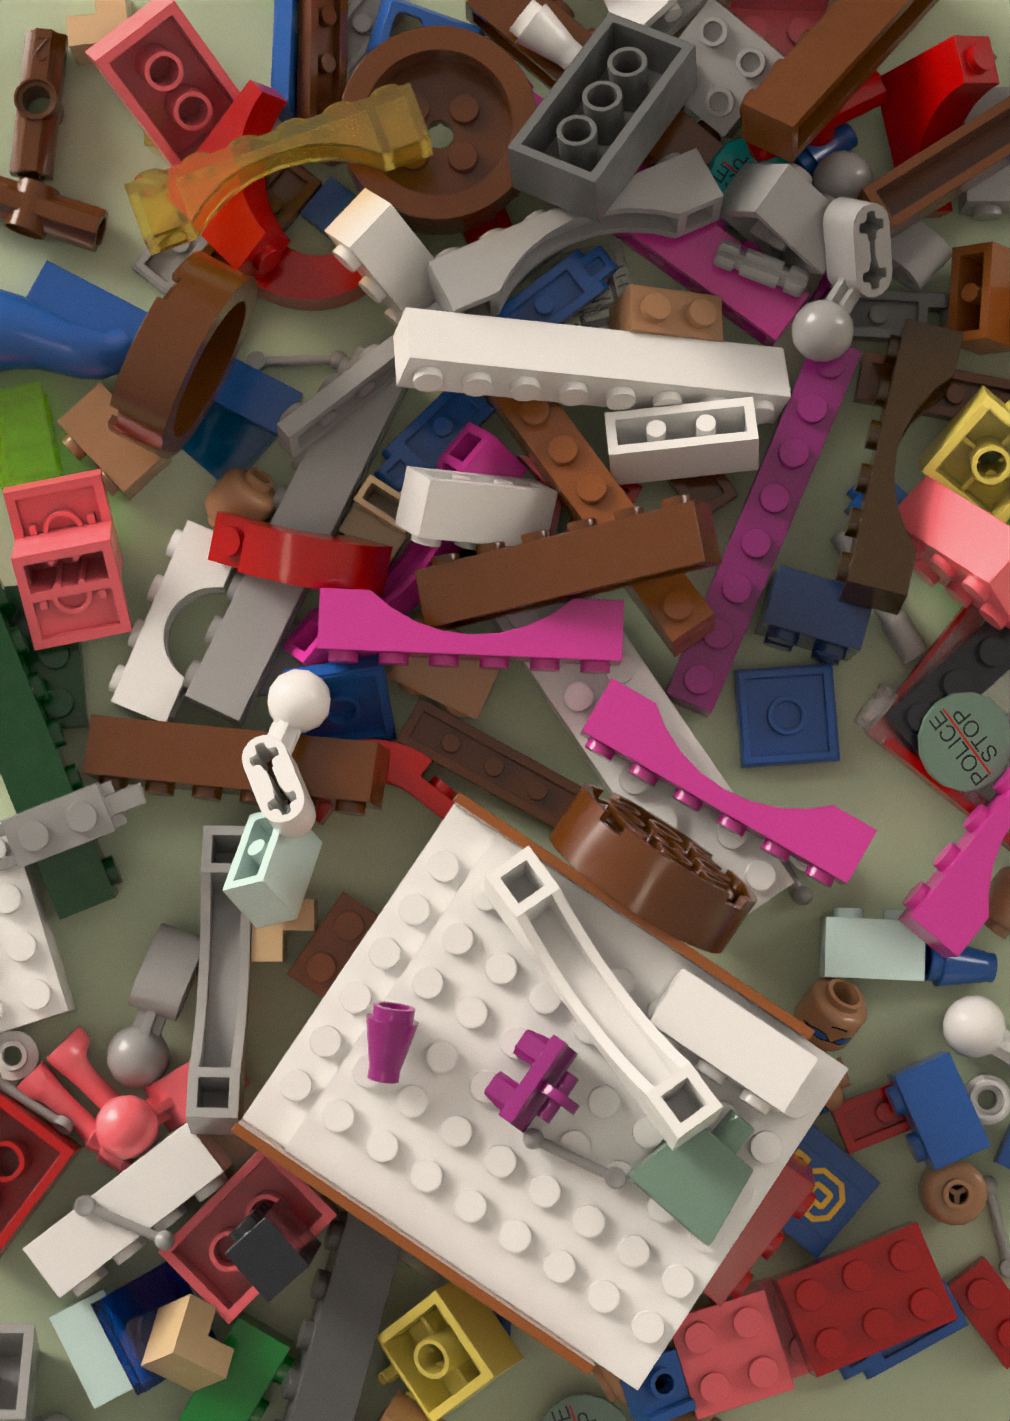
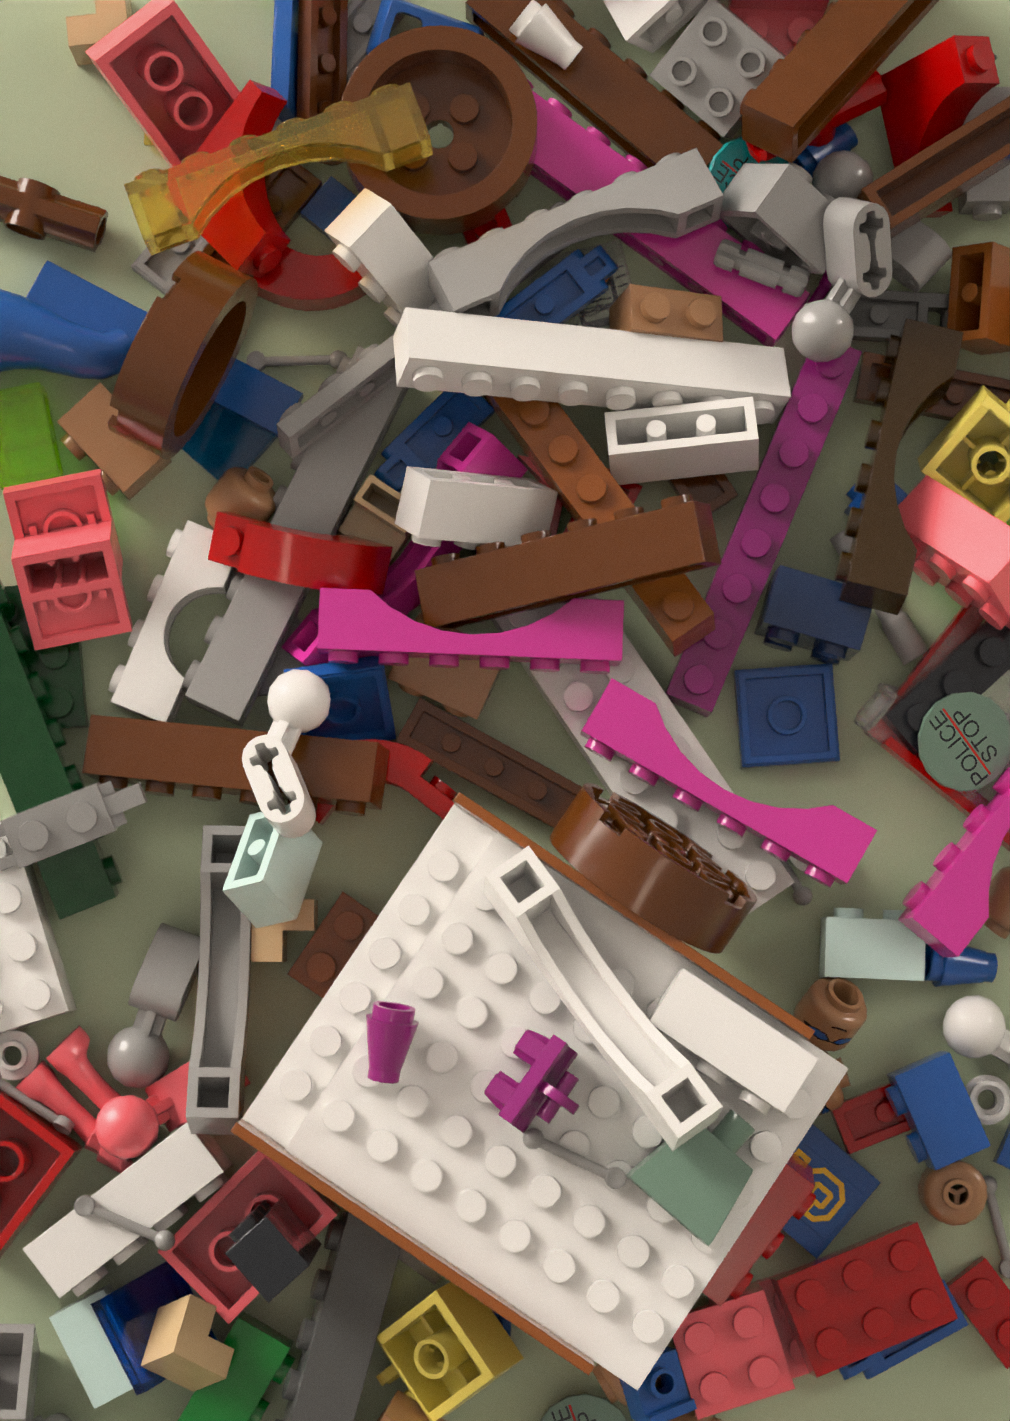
reddish brown piece [9,28,68,183] -> none
dark grey brick [507,12,698,223] -> none

